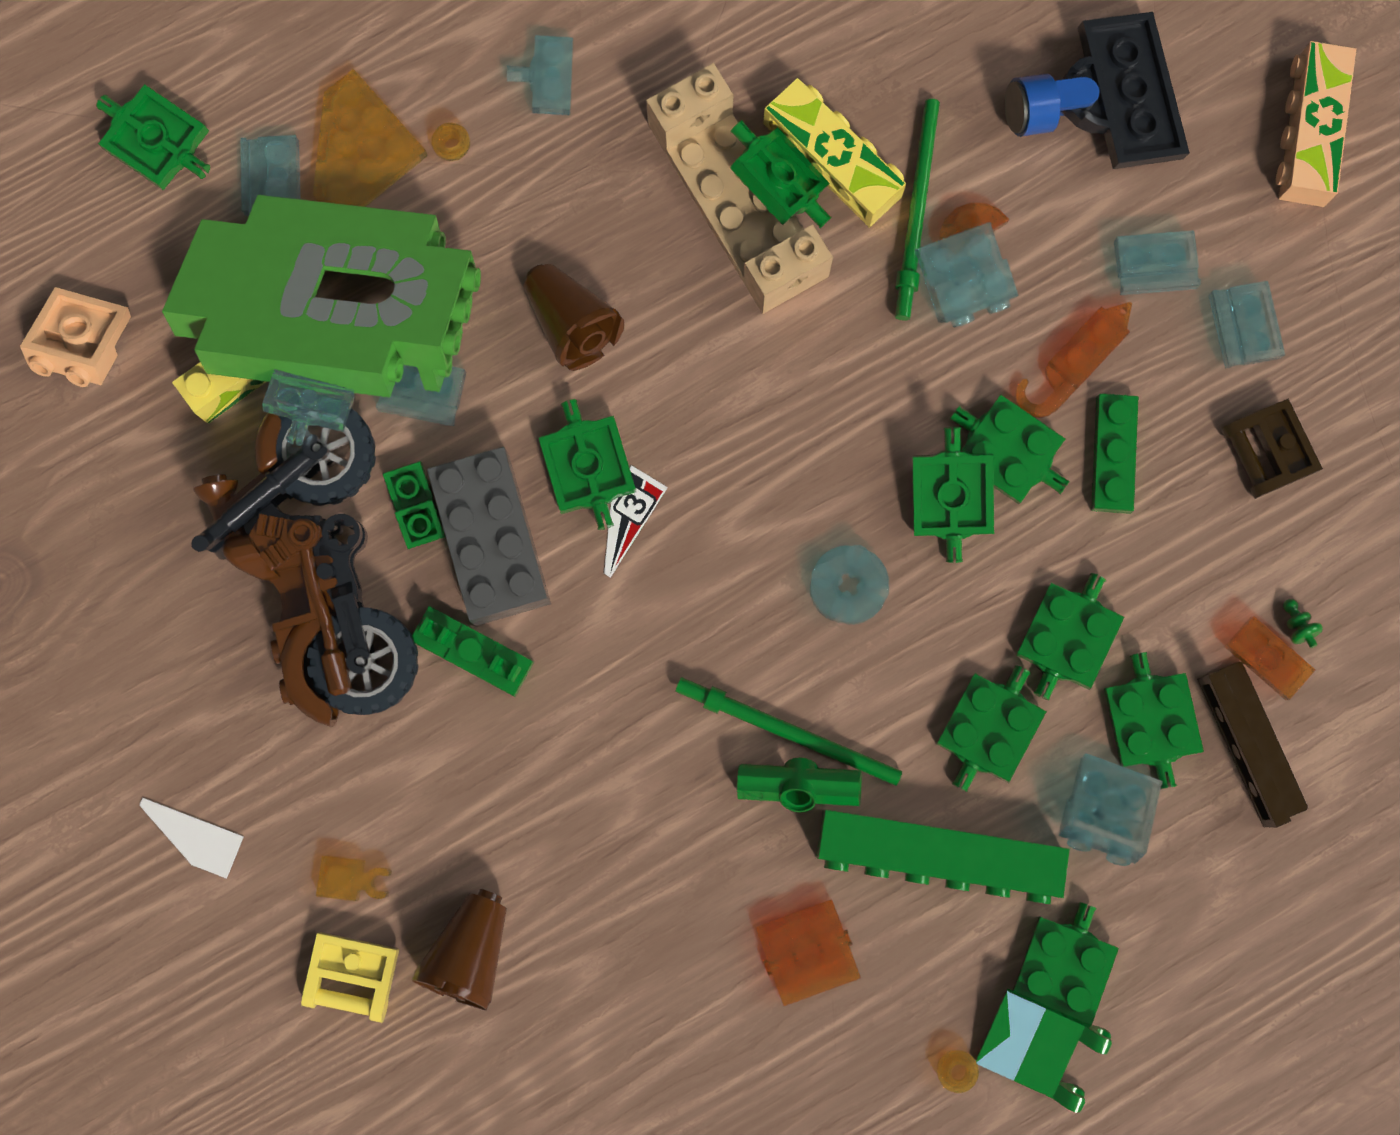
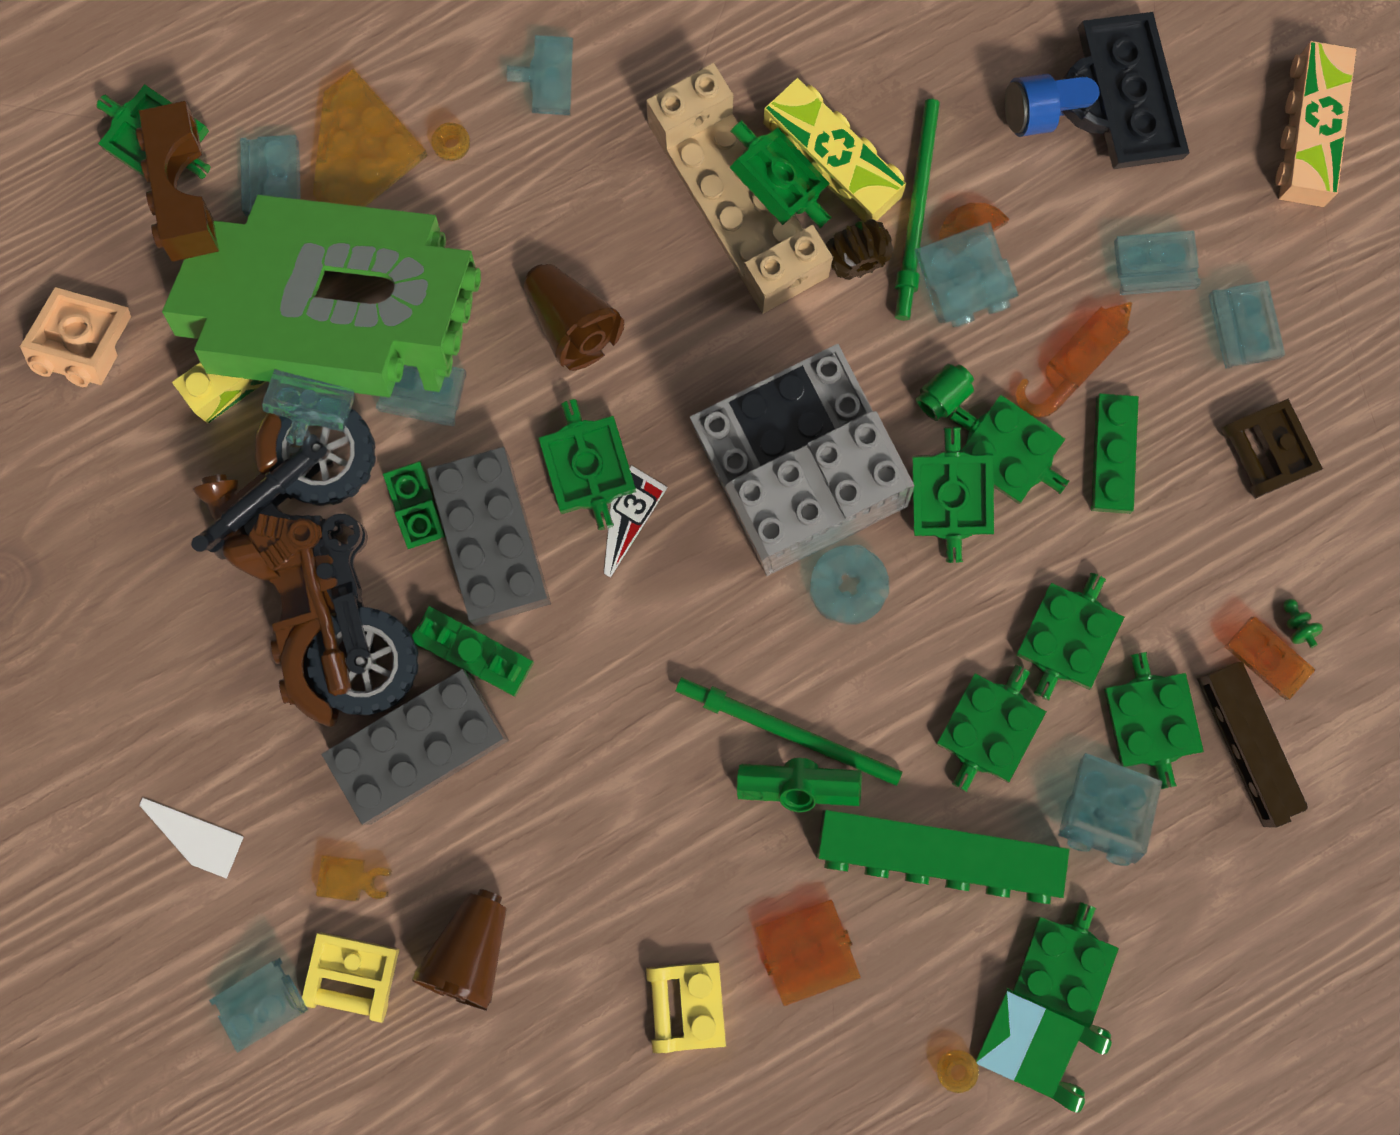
none -> reddish brown arch [136,101,219,262]
none -> clear light blue plate [209,958,308,1053]
none -> dark grey brick [321,669,509,825]
none -> light yellow plate [646,961,726,1053]
none -> light grey piece [690,344,915,576]
none -> dark brown gear [826,219,894,280]
none -> green brick [916,363,974,421]

